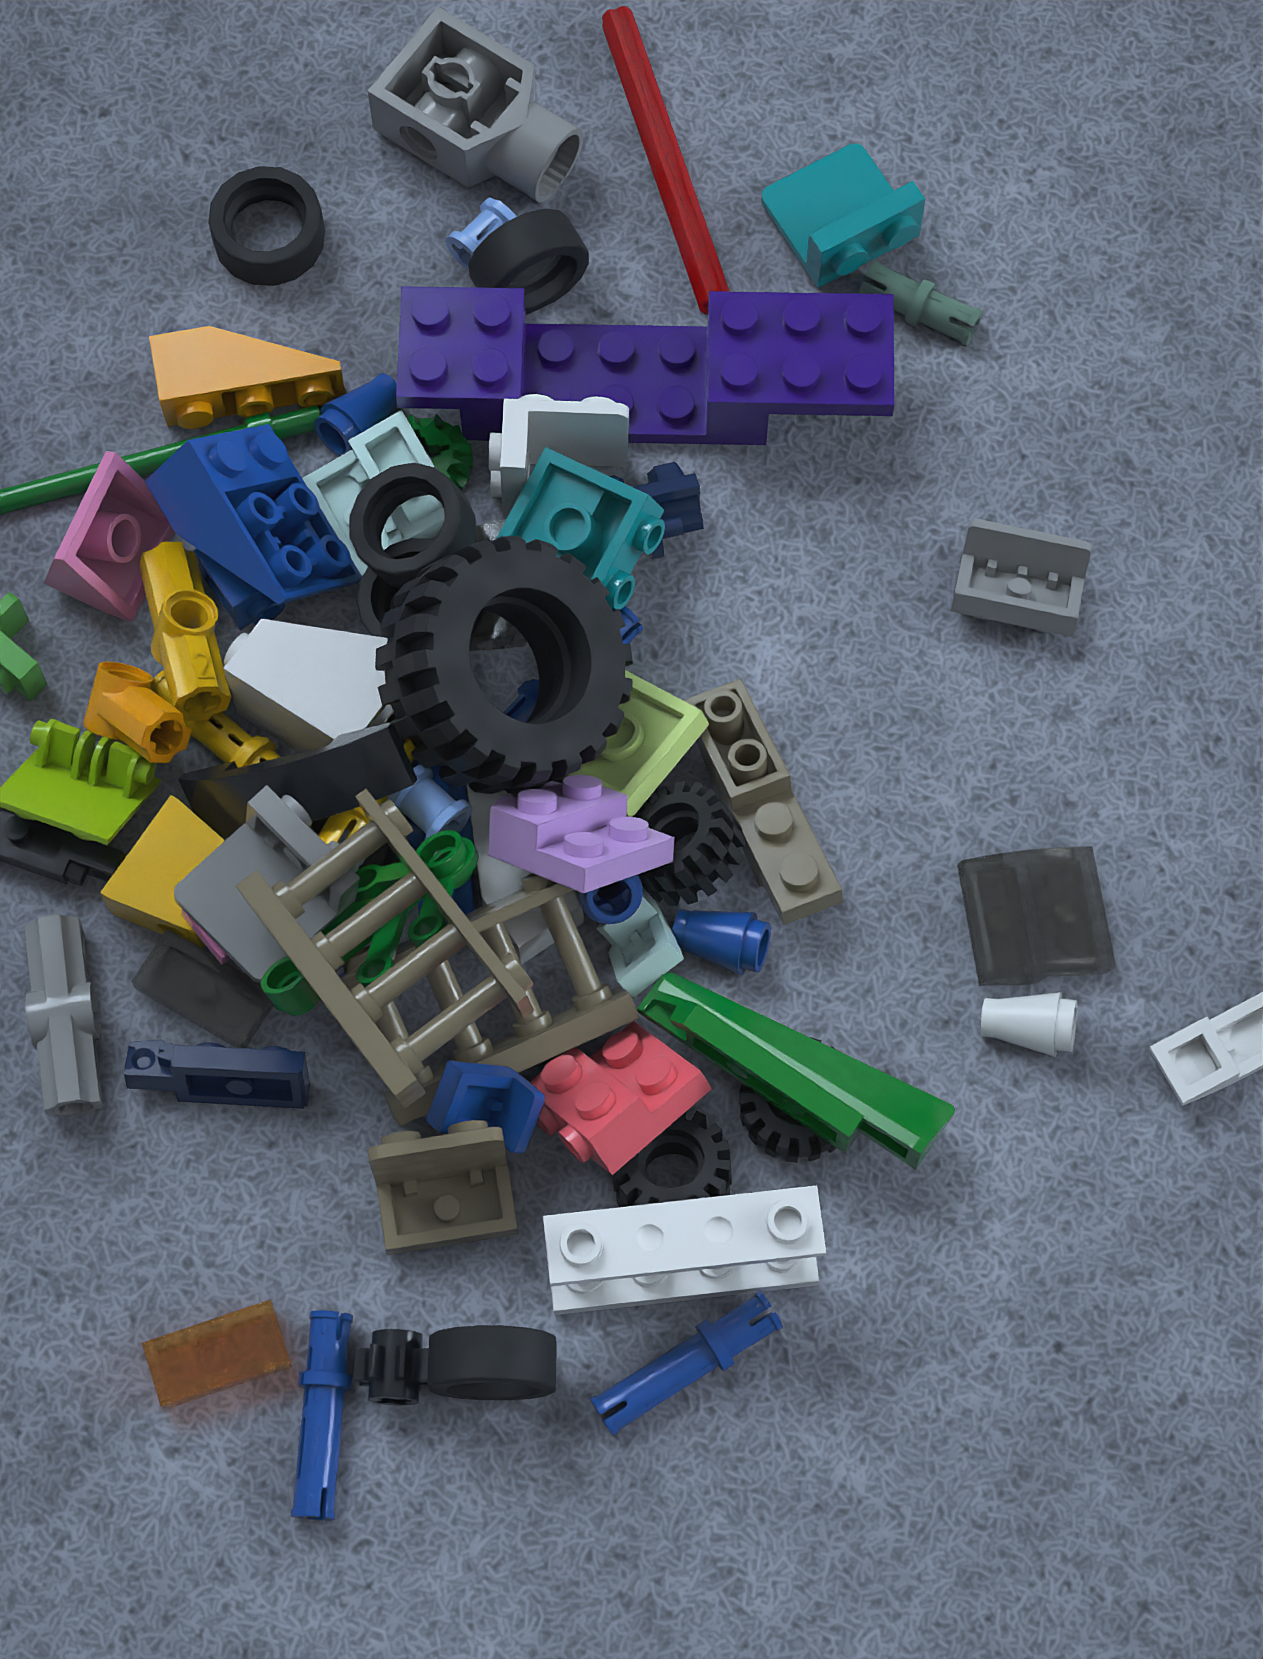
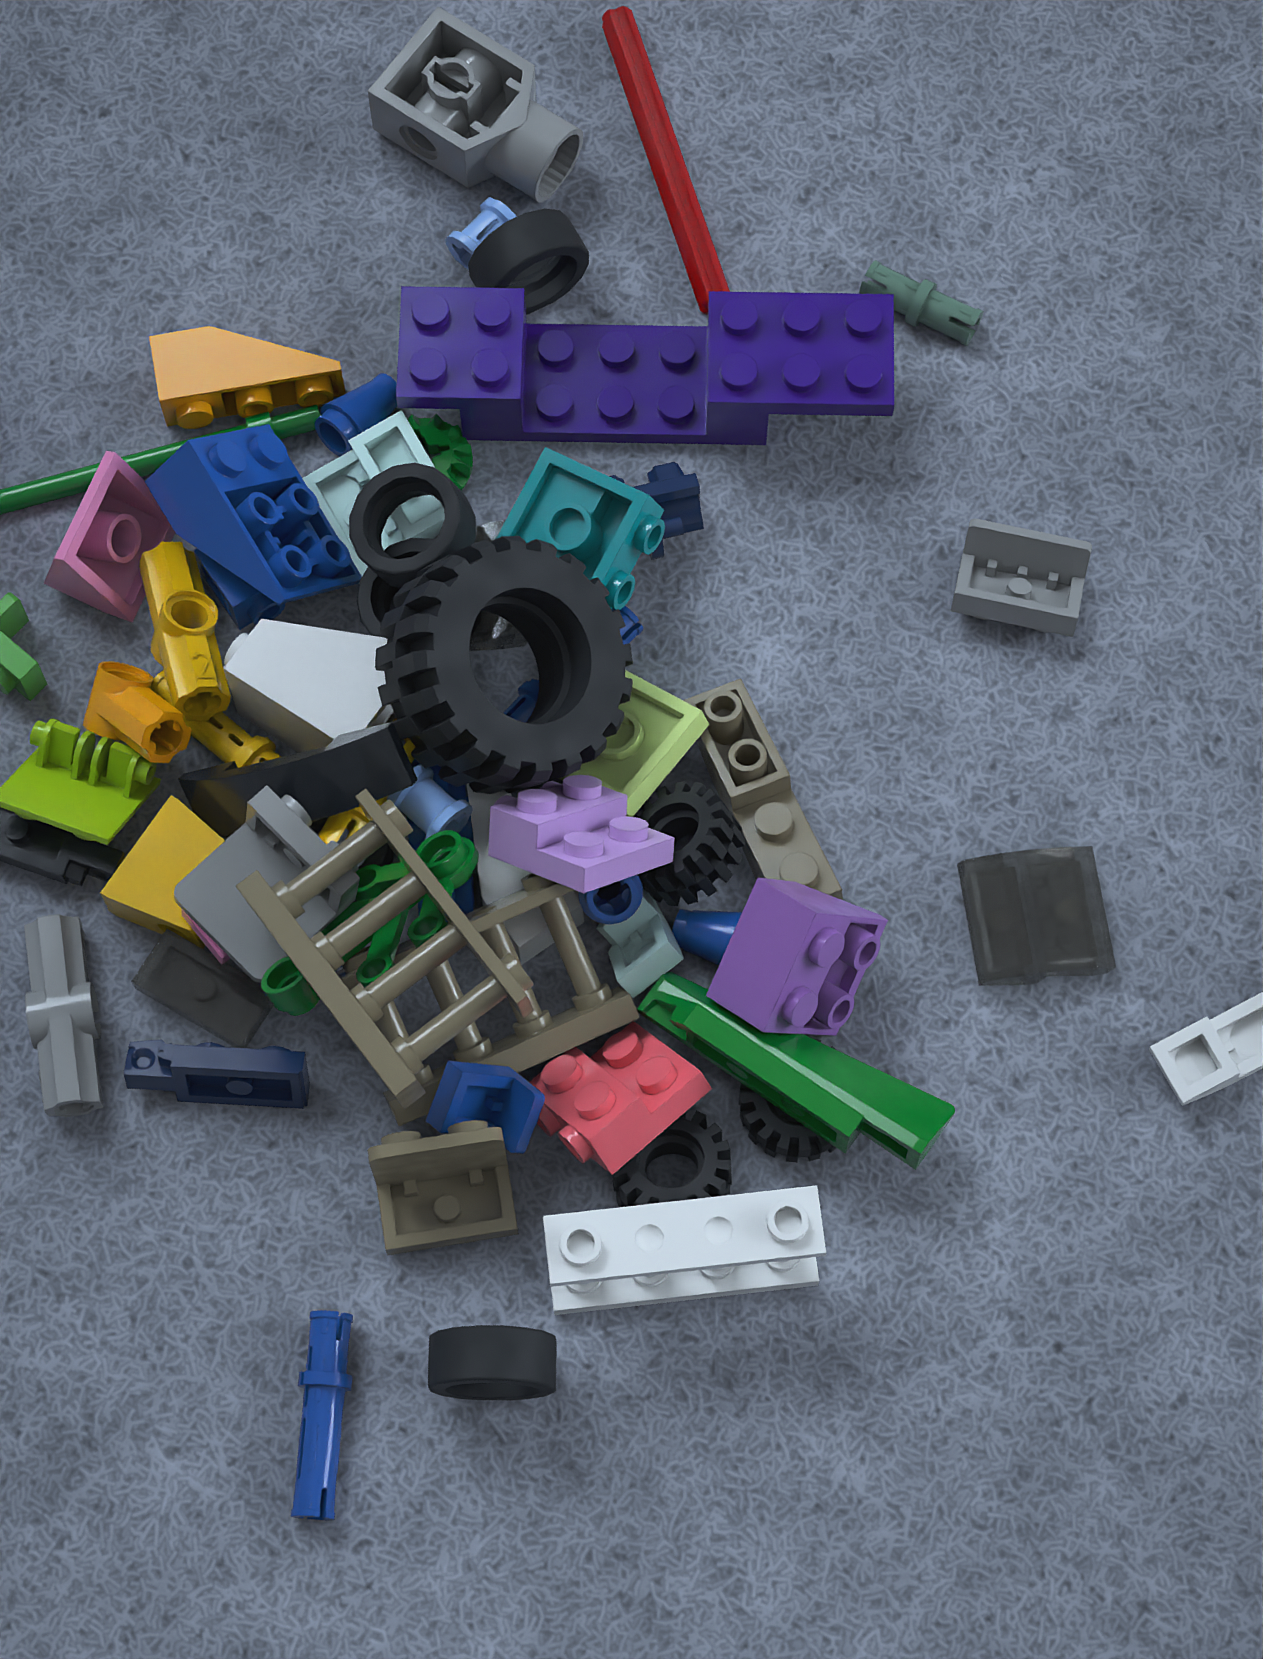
clear orange plate [142,1299,292,1410] -> none
black tyre [208,166,325,286] -> none
black gear [353,1329,429,1406] -> none
white bracket [489,394,629,519] -> none
blue pin [590,1291,783,1436] -> none
teal bracket [761,143,925,288] -> none
white cone [981,992,1077,1057] -> none
none -> medium lavender slope [706,877,888,1036]

